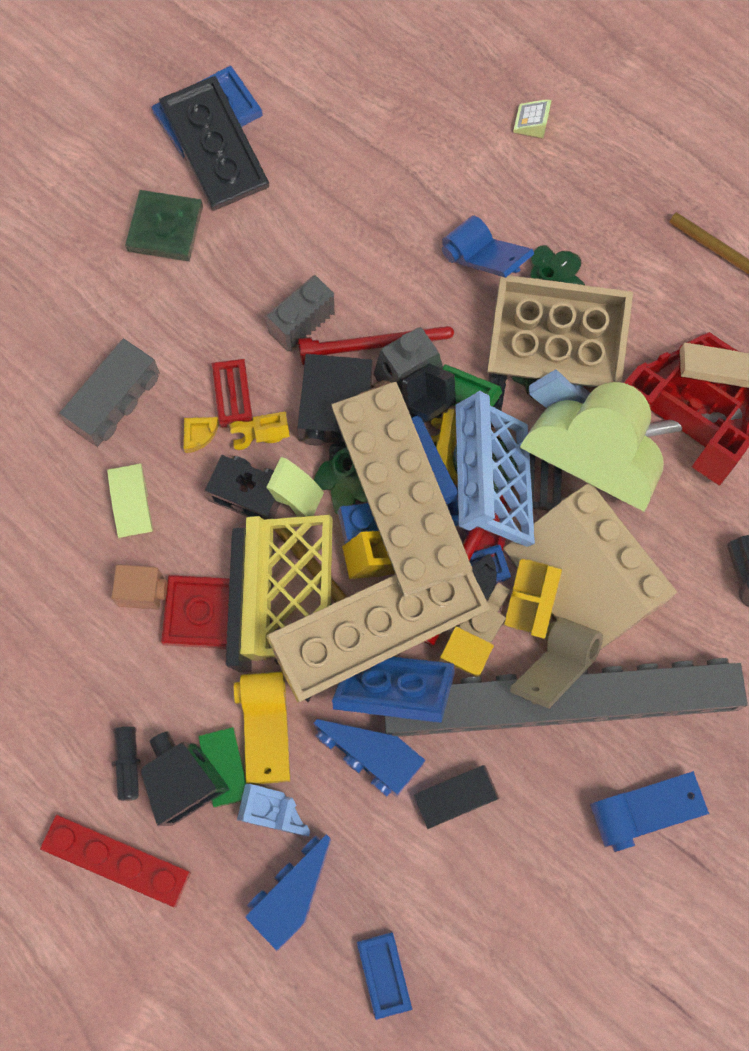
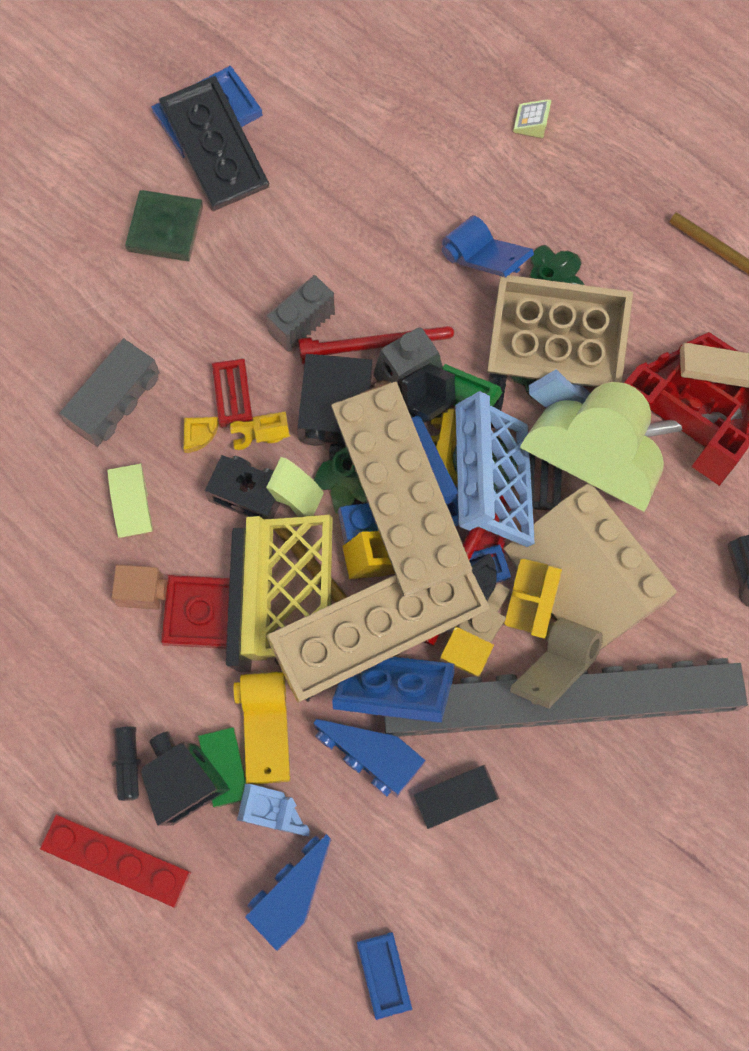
blue door [590,771,709,852] -> none

